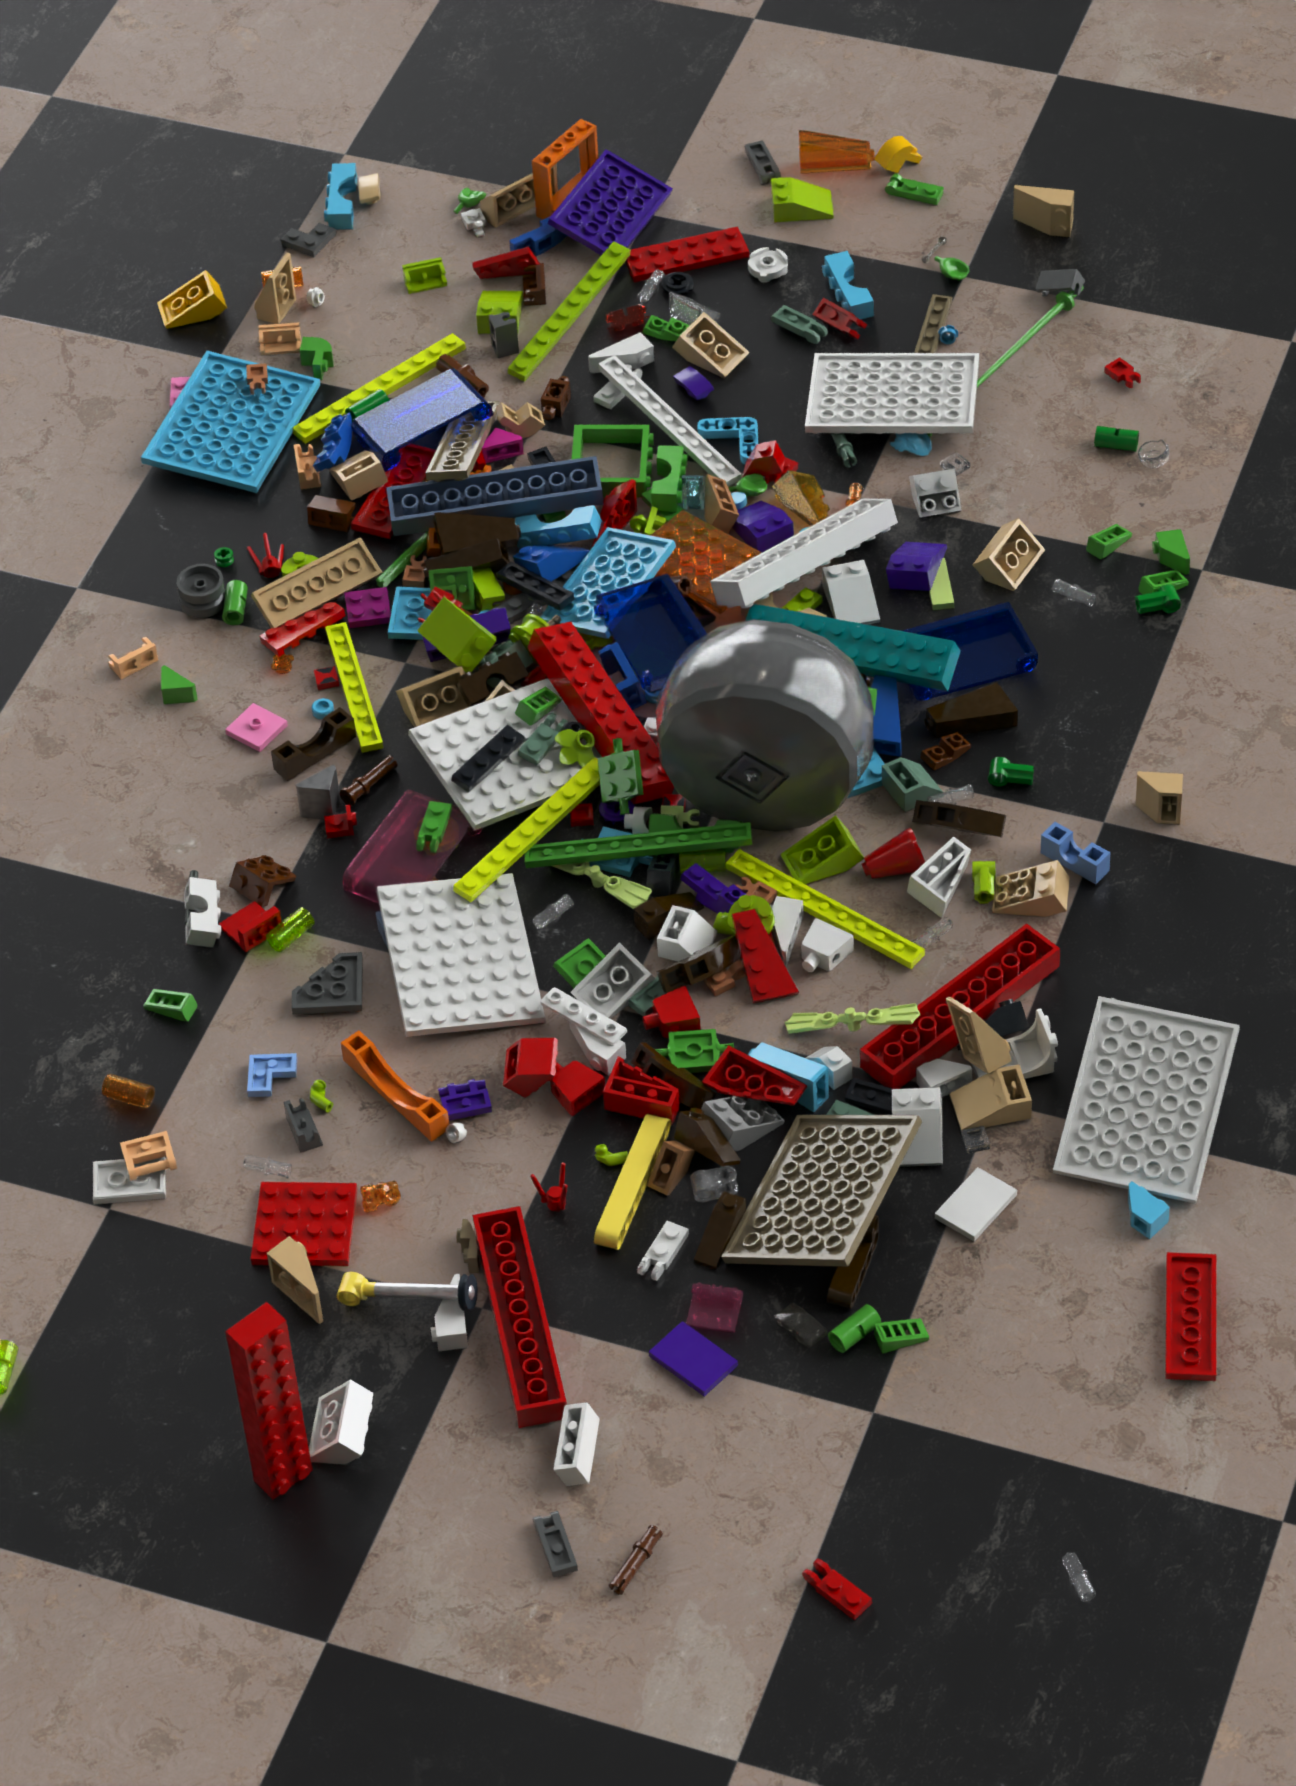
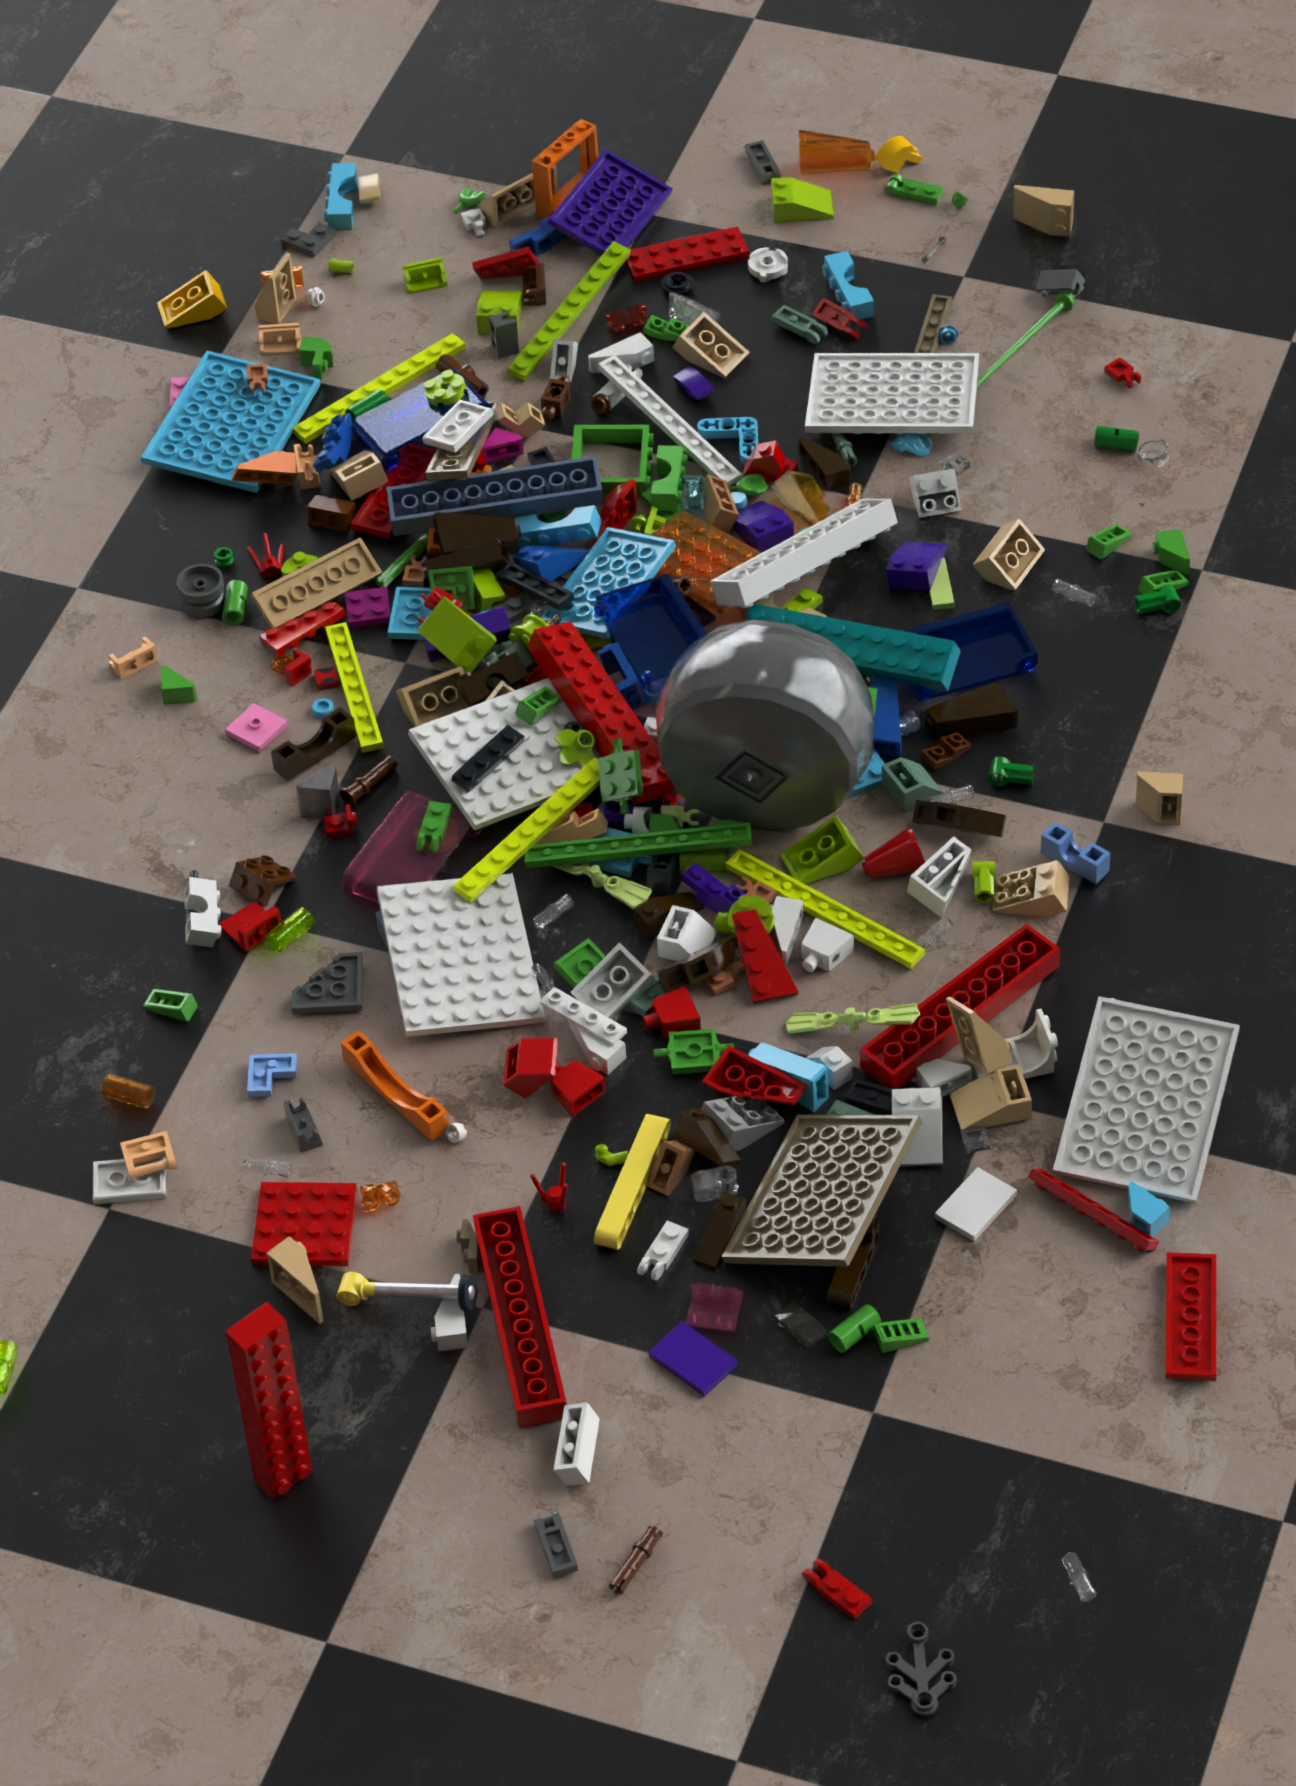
white slope [309,1379,373,1465] -> none
lime arm [310,1080,333,1113] -> none
dark purple plate [438,1079,492,1121] -> none
sand green hinge [518,713,568,766] -> none
red wedge [603,1056,680,1125] -> none
dark brown slope [630,1042,716,1109] -> none
clear axle [637,269,665,303] -> none
white slope [822,560,880,625] -> none
bright green piece [934,256,970,280] -> none
black slope [957,999,1029,1051] -> none
none -> orange slope [232,451,298,485]
none -> red bracket [284,648,312,687]
none -> lime pin [328,258,354,274]
none -> white tile [422,400,493,453]
none -> lime plate [424,370,467,406]
none -> clear tile [531,963,554,993]
none -> light nougat slope [536,808,608,844]
none -> white slope [550,340,578,383]
none -> reddish brown plate [591,393,611,414]
none -> dark brown slope [798,437,851,491]
none -> dark grey plant [886,1622,957,1716]
none -> clear plate [900,710,920,736]
none -> bright green hinge [951,191,969,208]
none -> red plate [1028,1169,1160,1252]

